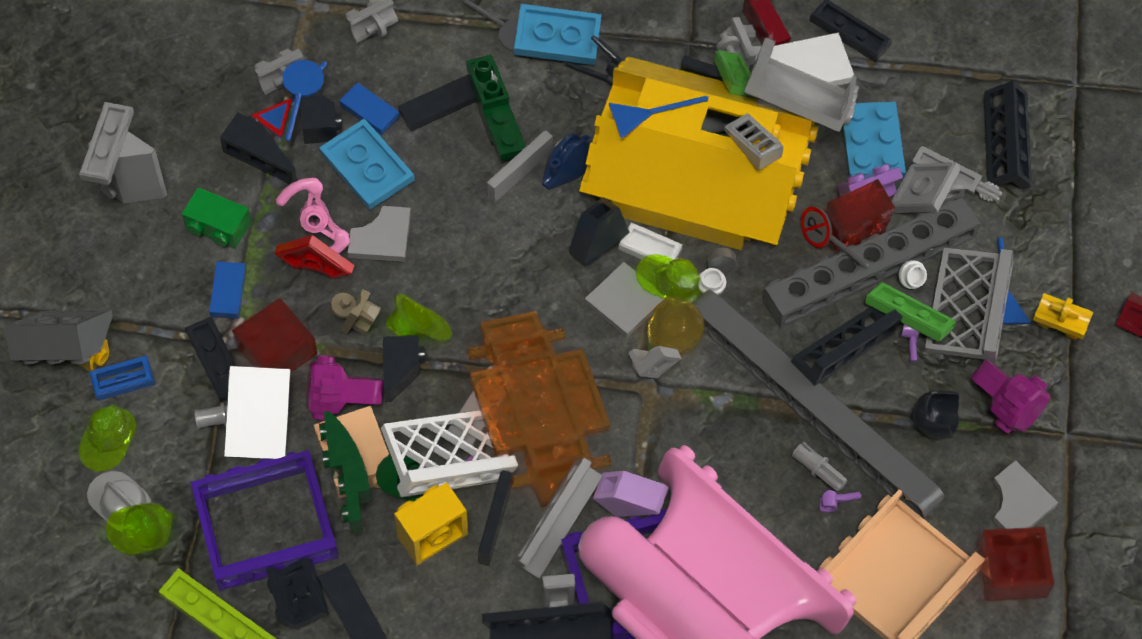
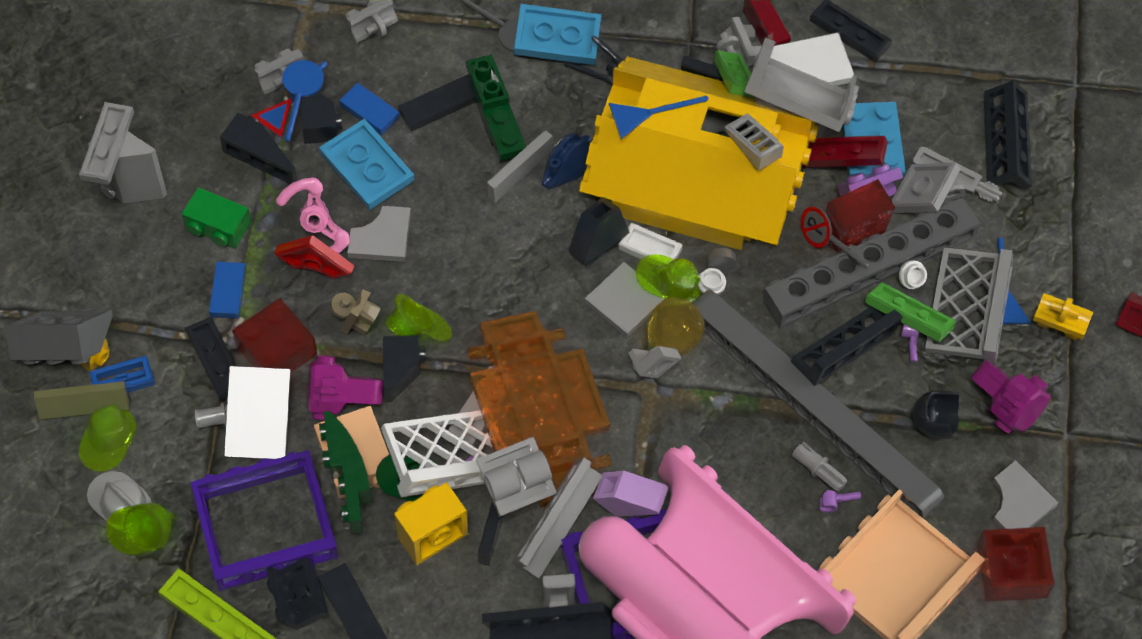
none -> olive tile [34,381,129,420]
none -> light grey plate [476,437,557,517]
none -> dark red plate [802,136,888,167]

